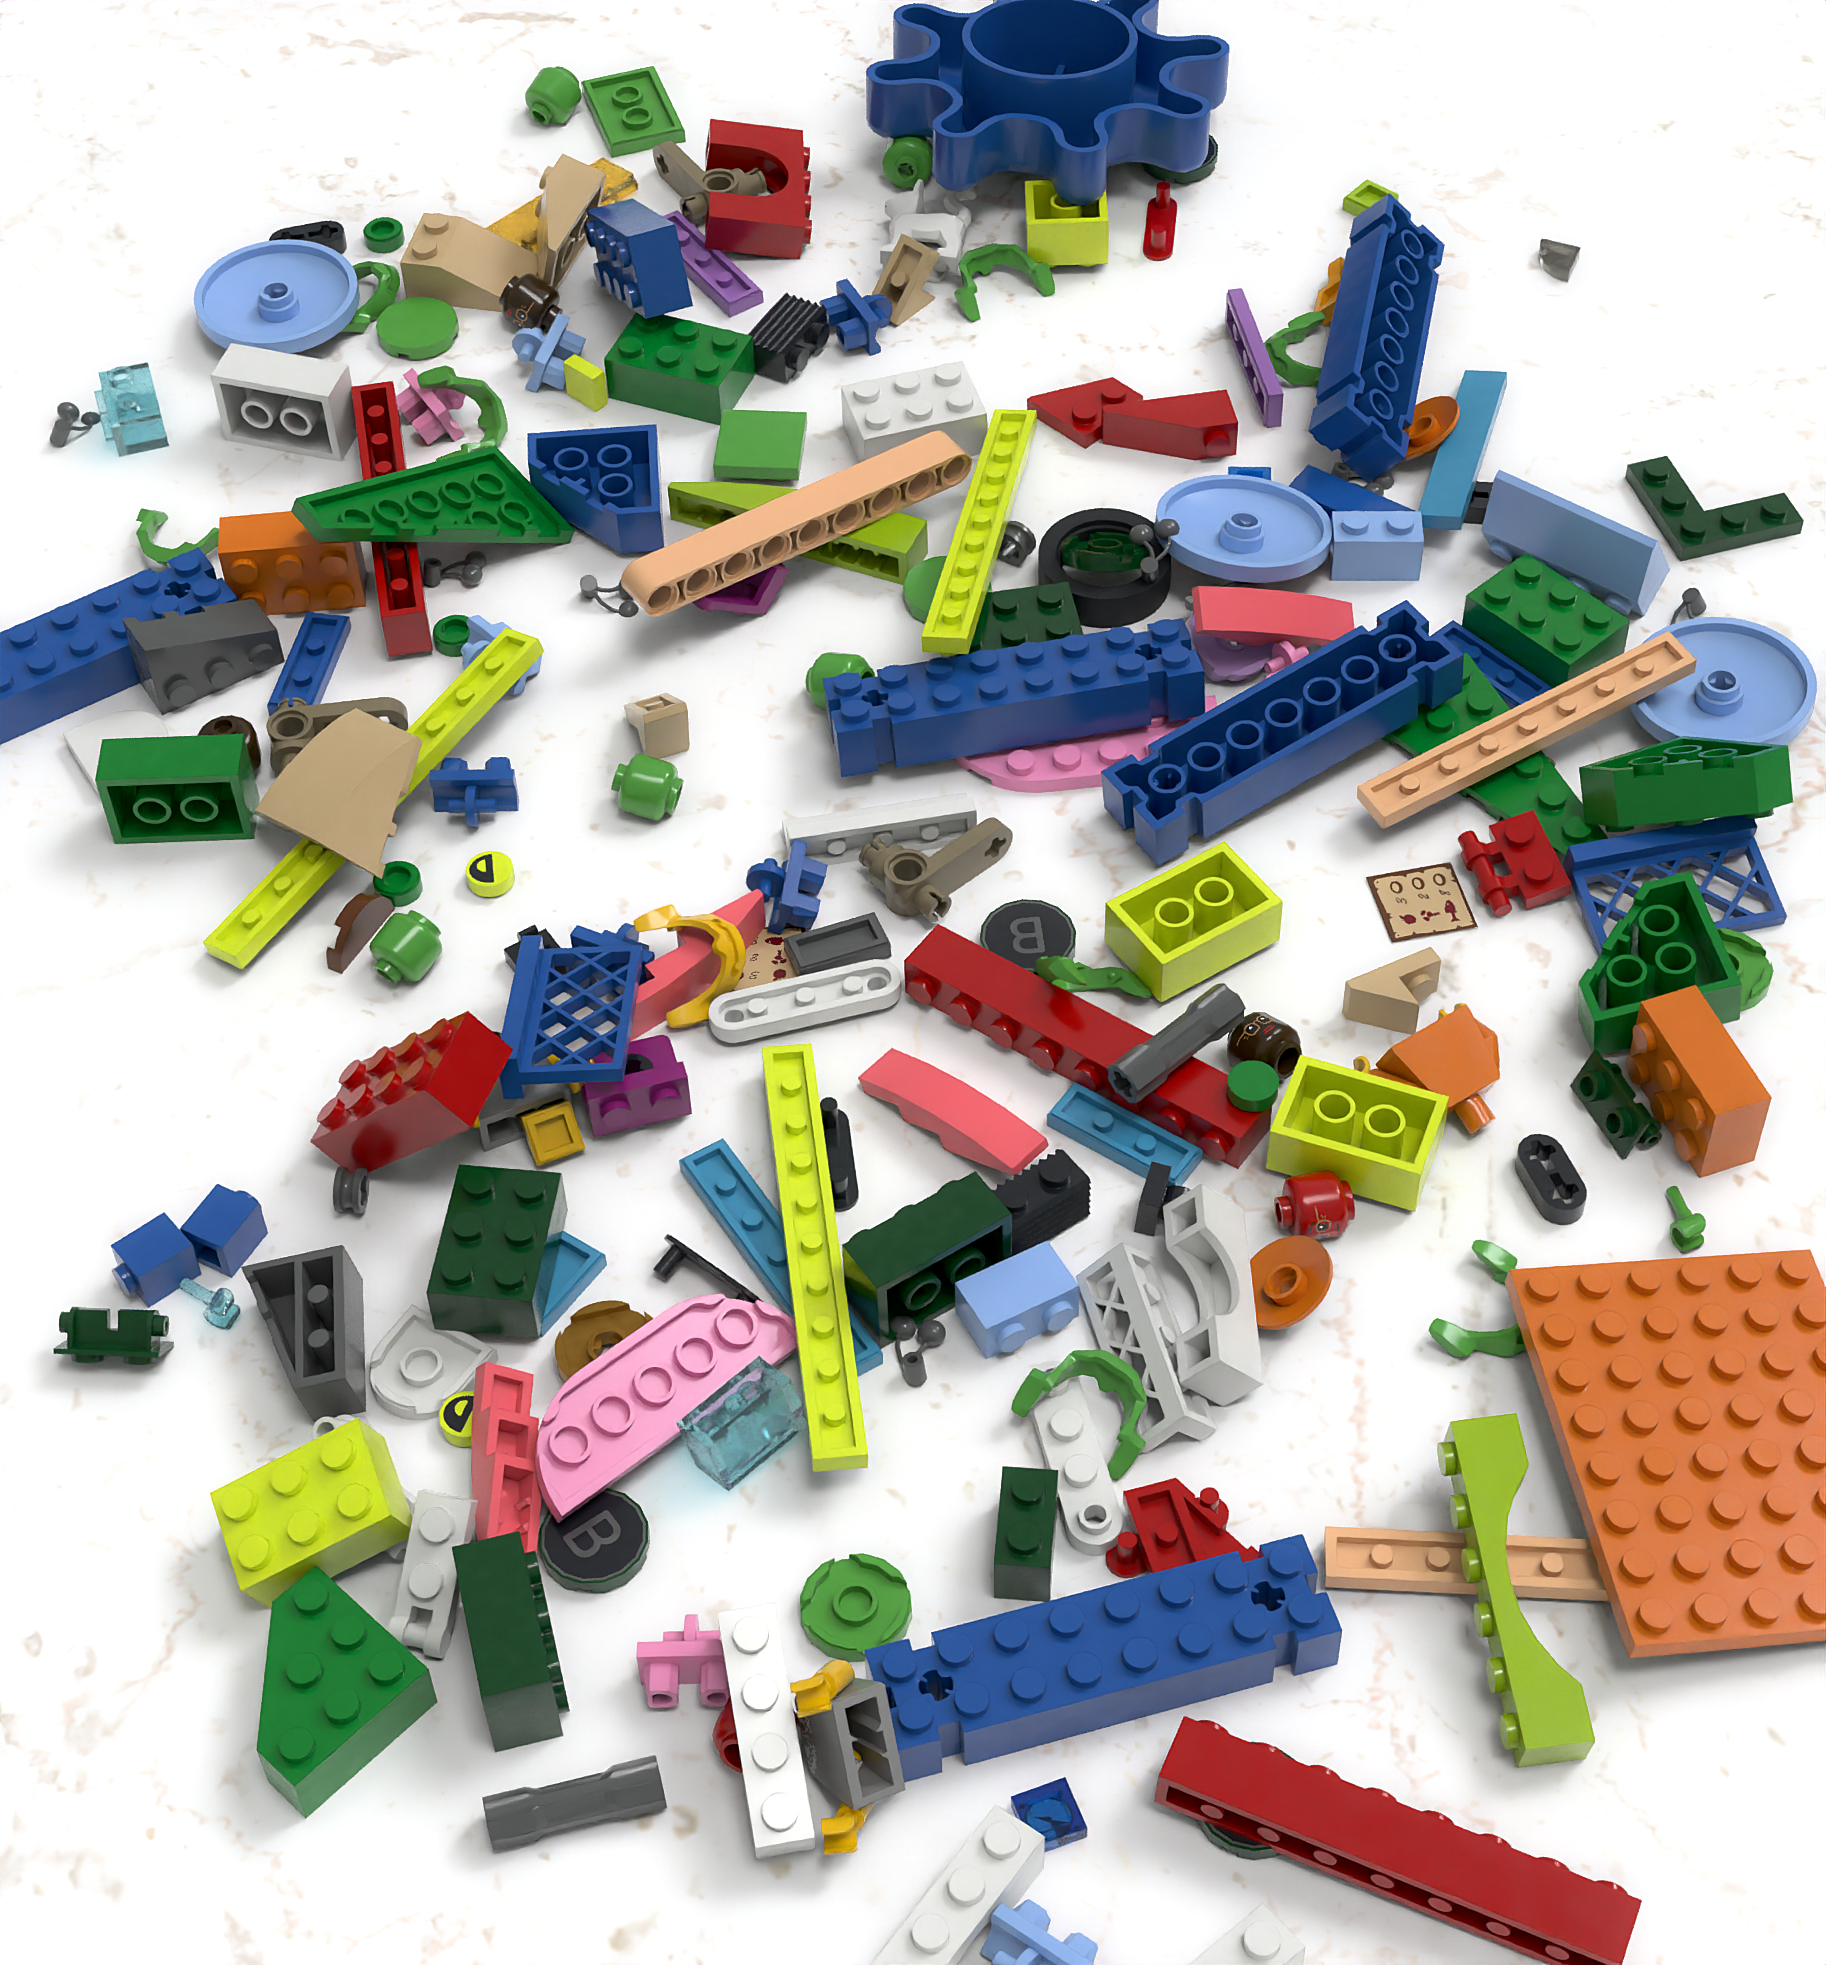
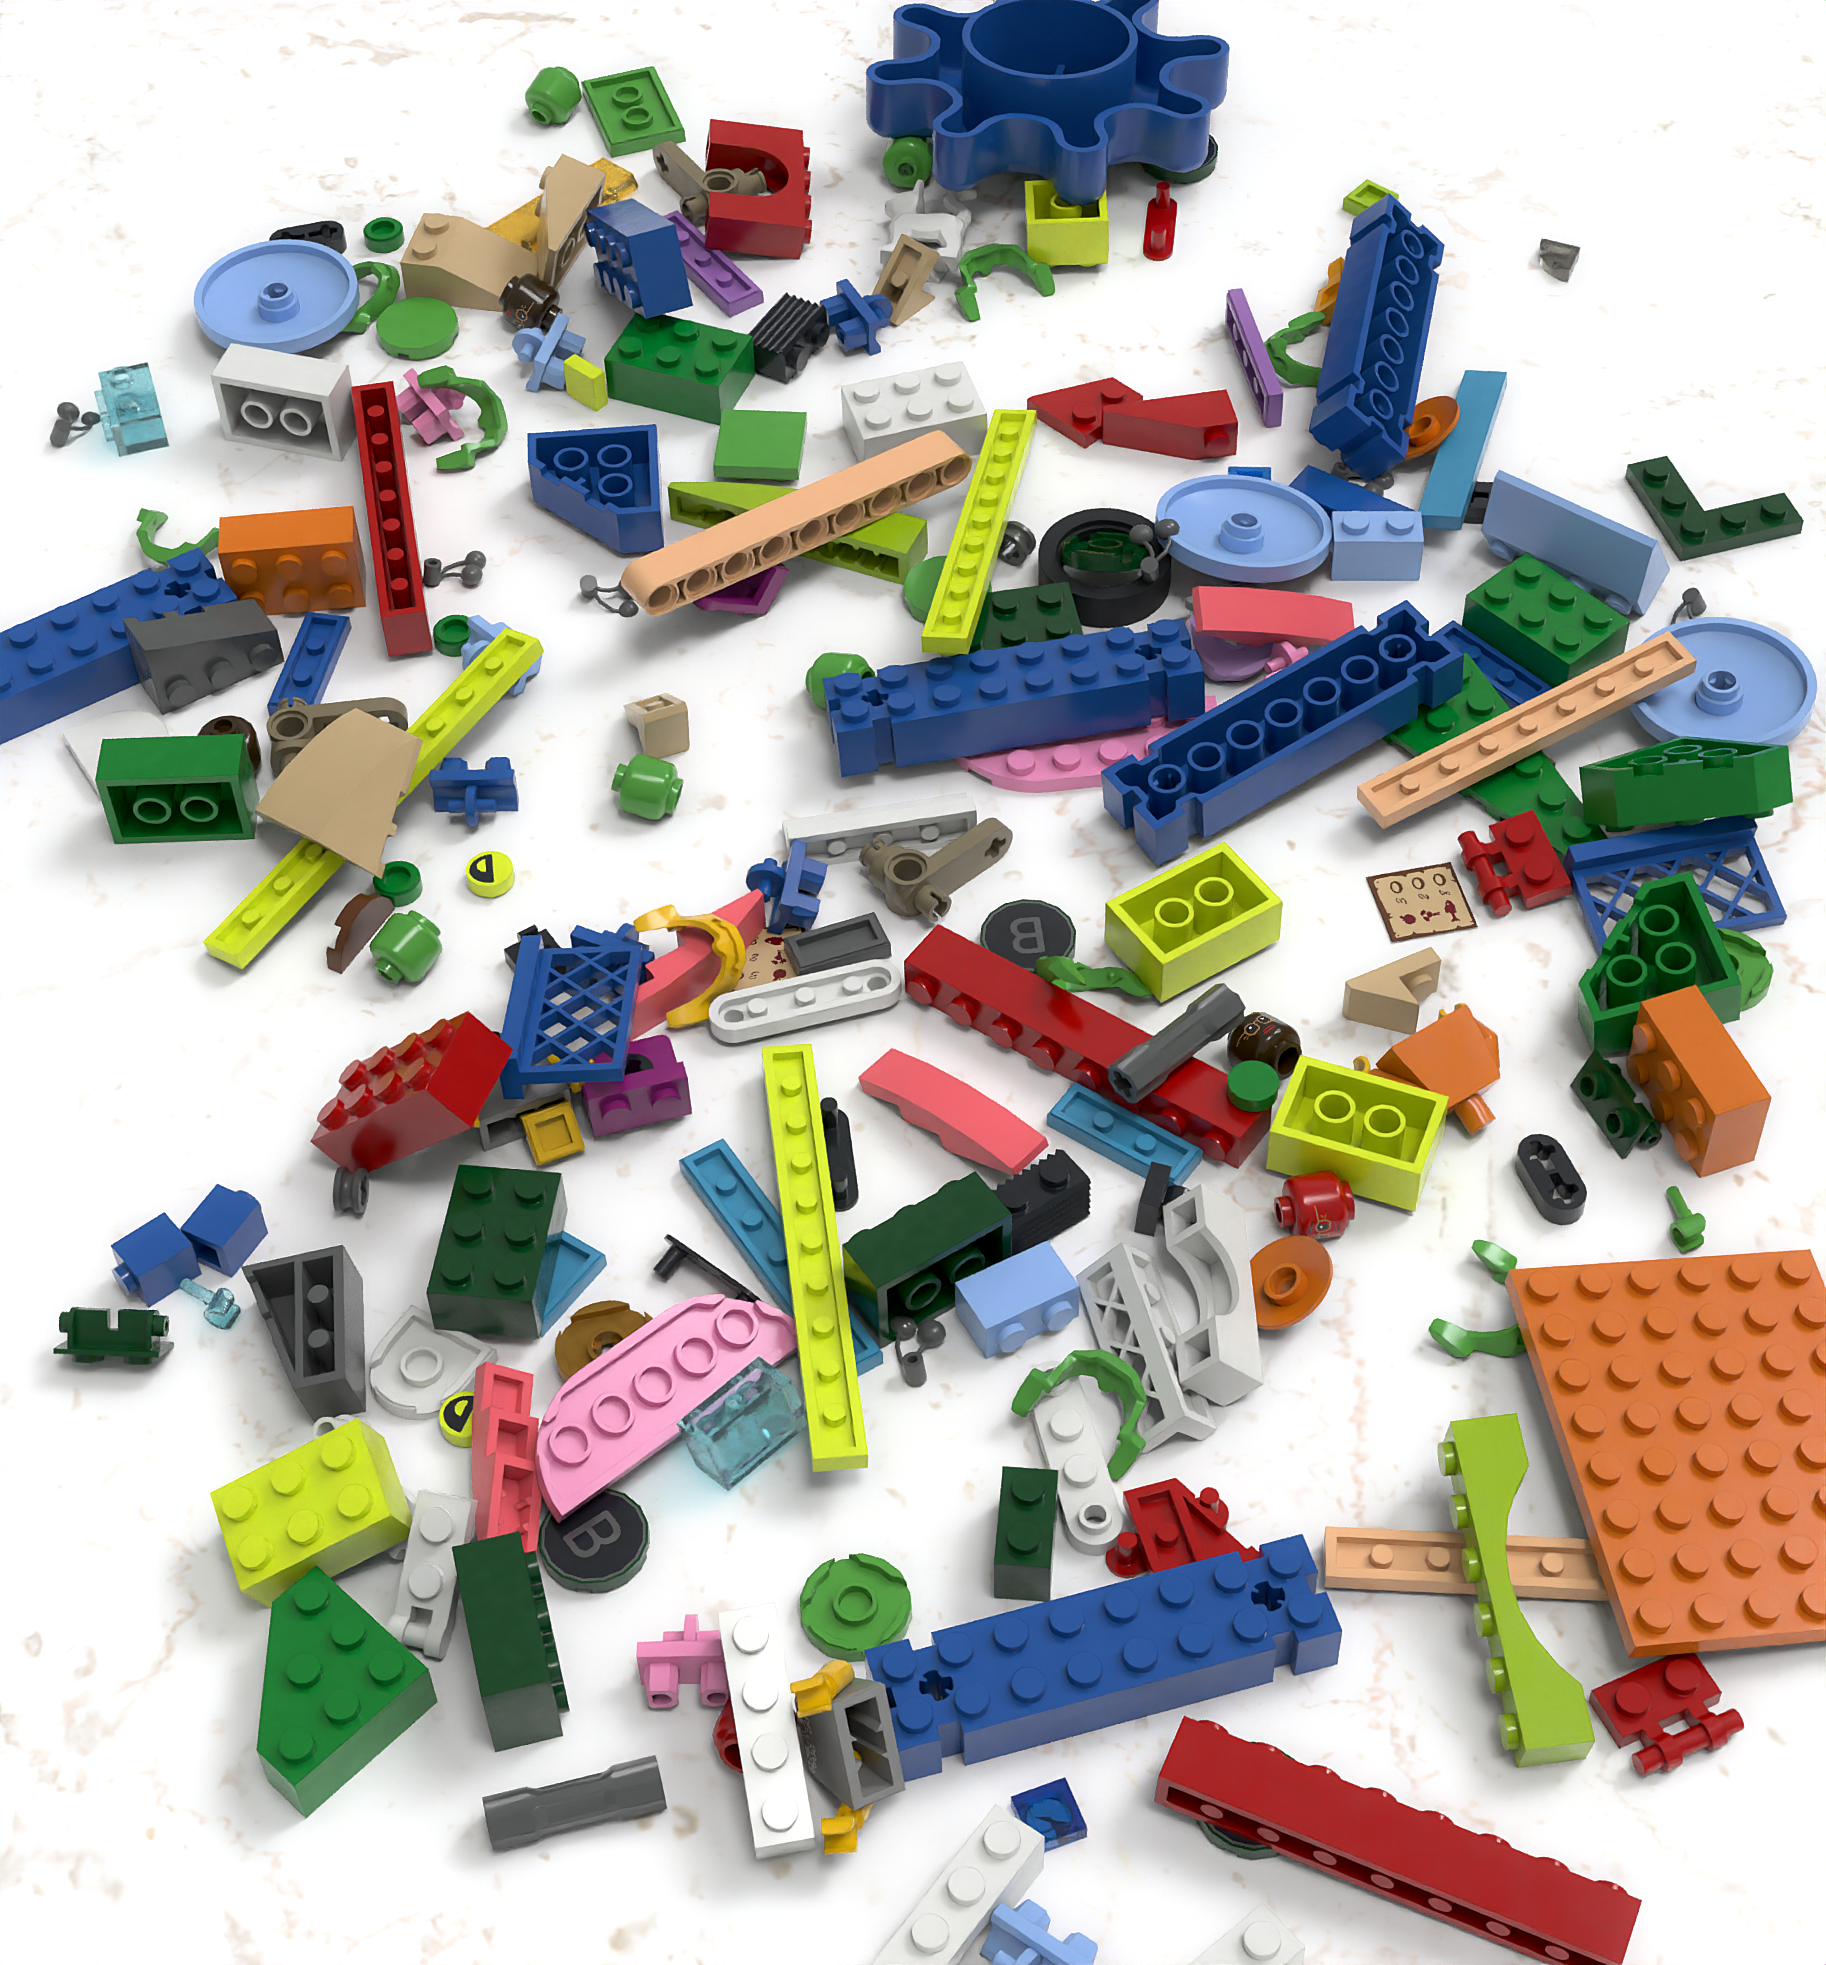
green wing [291,446,575,543] -> none
none -> red plate [1588,1653,1744,1776]

